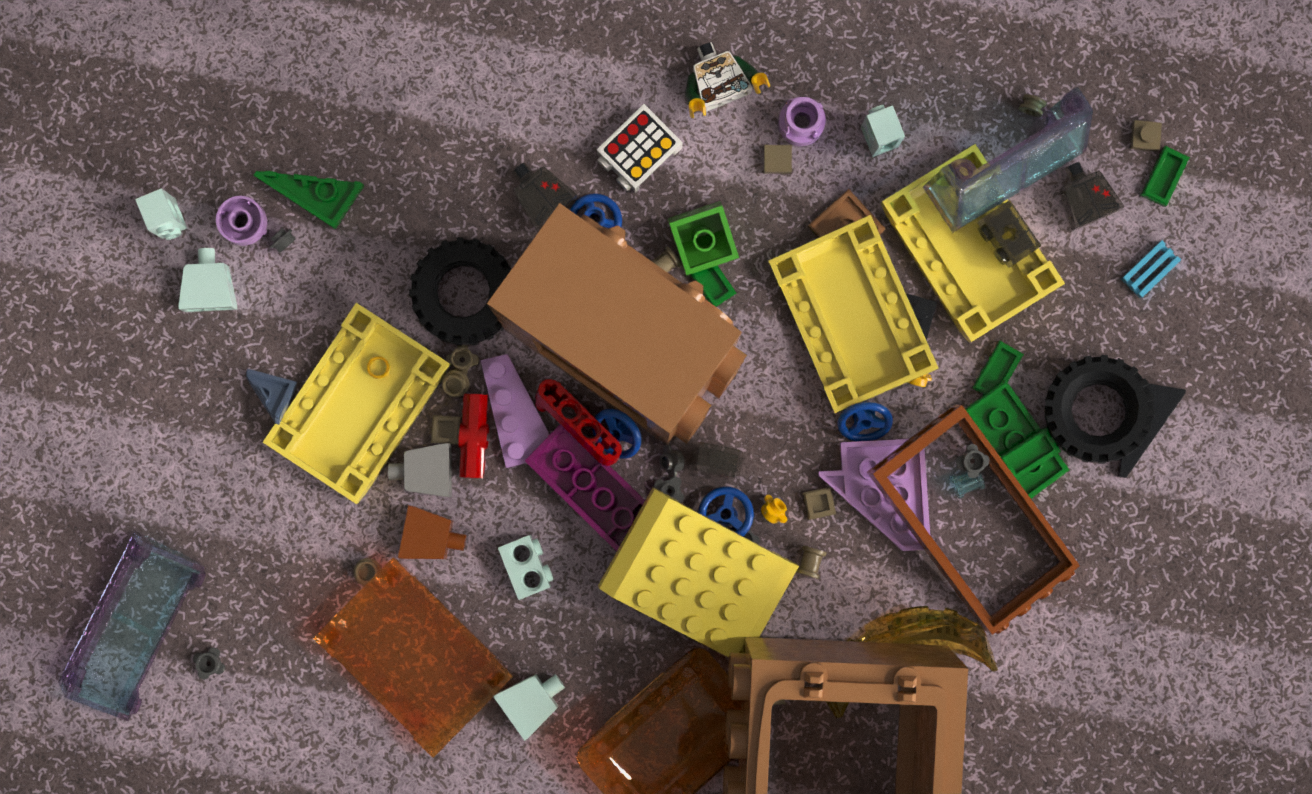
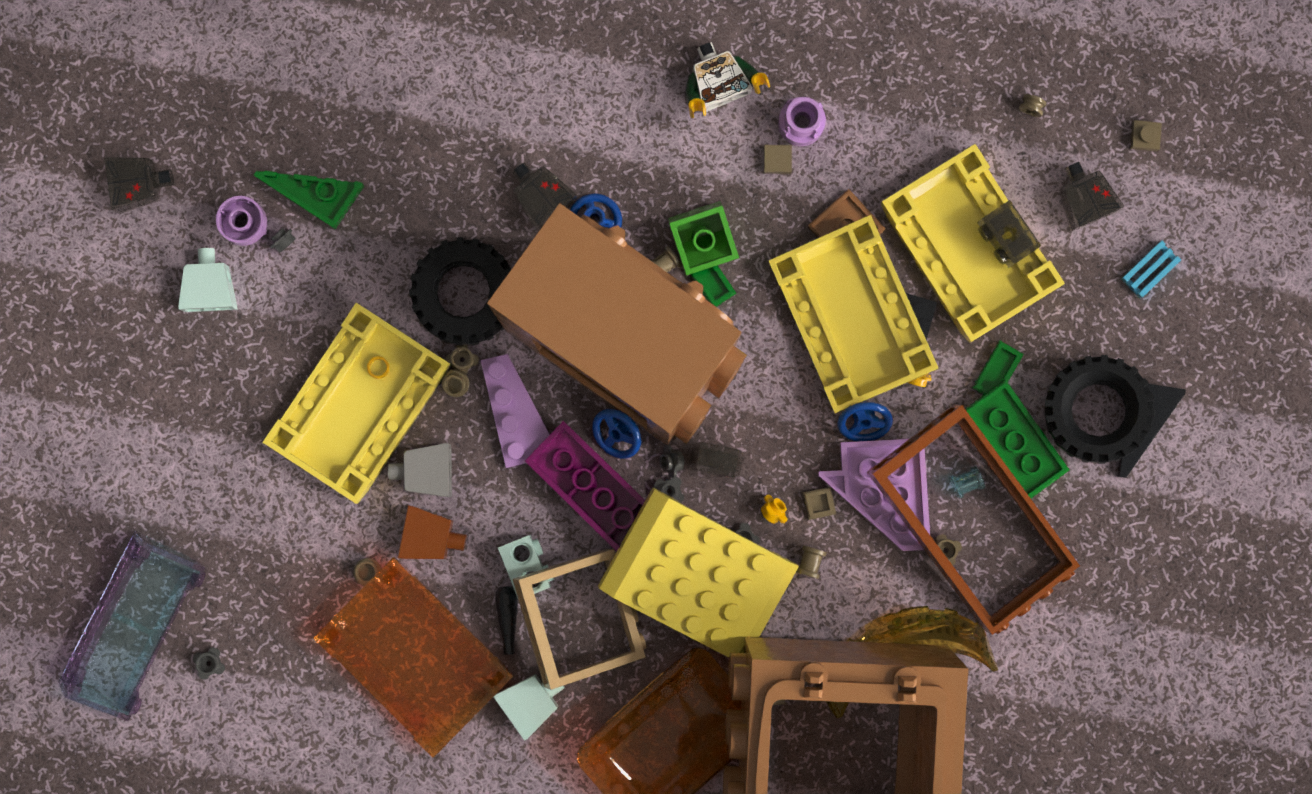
light aqua brick [135,188,187,240] -> none
sand blue tile [246,369,297,425] -> none
dark tan tile [431,415,461,445] -> none
red piece [459,394,489,479] -> none
red beam [535,379,622,466] -> none
panel [597,104,683,193] -> none
blue piece [698,487,754,536] -> none
light aqua brick [861,105,905,157] -> none
windscreen [923,87,1093,233] -> none
dark grey plate [955,444,989,478] -> none
green tile [1000,428,1061,479] -> none
green tile [1140,146,1190,207] -> none
none -> clear smoke torso [104,157,174,214]
none -> black piece [495,586,518,655]
none -> tan window [513,549,646,690]
none -> dark tan plate [935,534,962,565]

